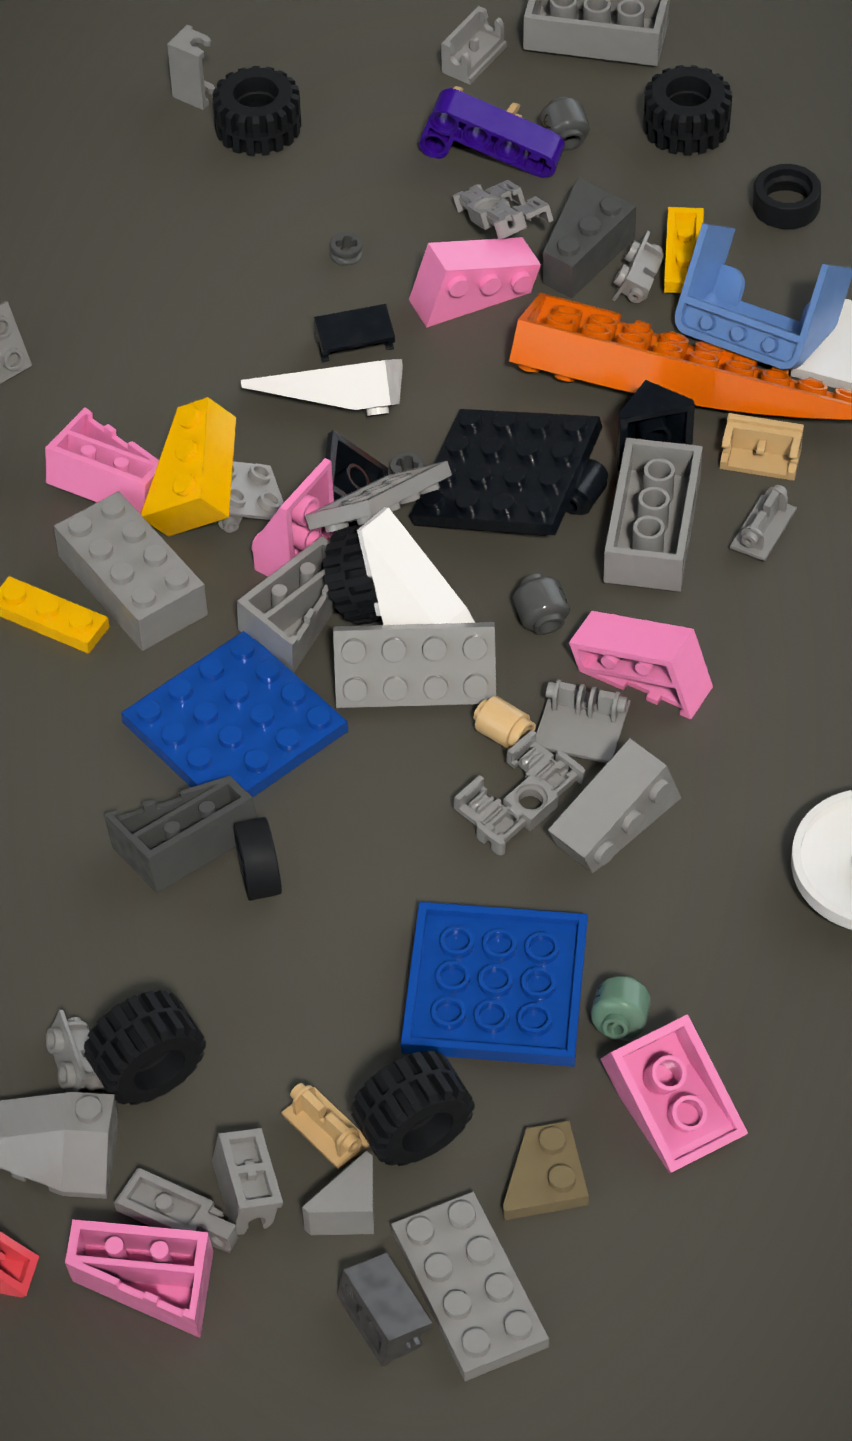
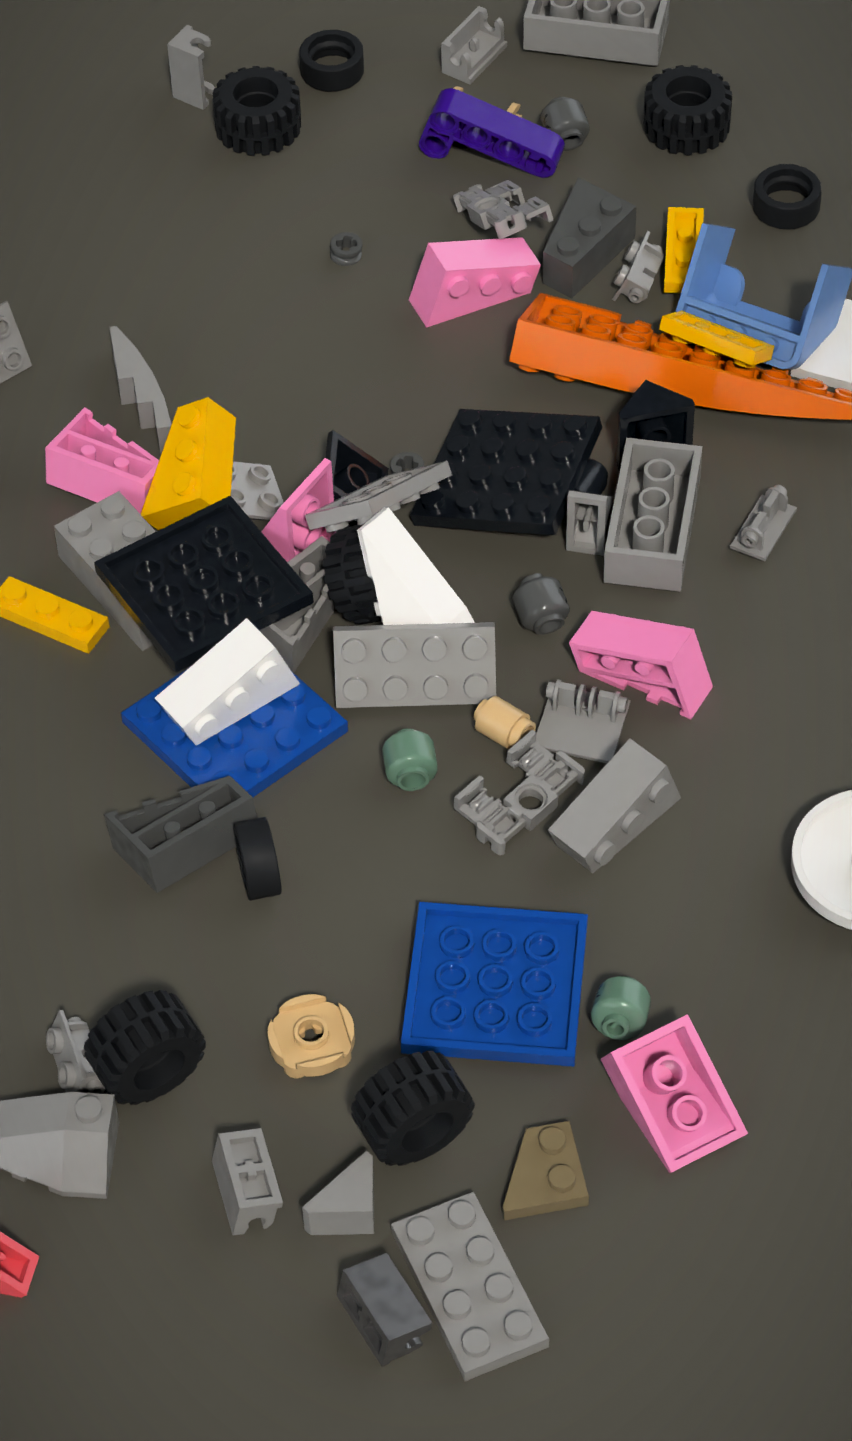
bright pink wedge [65,1219,214,1338] -> none
light grey hinge [114,1168,239,1253] -> none
white wedge [241,359,403,416] -> none
tan hinge [281,1083,370,1170] -> none
black hinge [314,304,395,363] -> none
tan hinge [720,413,804,481] -> none
none -> black plate [94,496,314,673]
none -> light grey slope [109,326,172,454]
none -> white wedge [155,618,300,746]
none -> tan plate [268,994,355,1078]
none -> black tyre [299,29,364,92]
none -> sand green head [382,728,438,791]
none -> light grey slope [566,491,613,556]
none -> yellow plate [659,310,774,368]

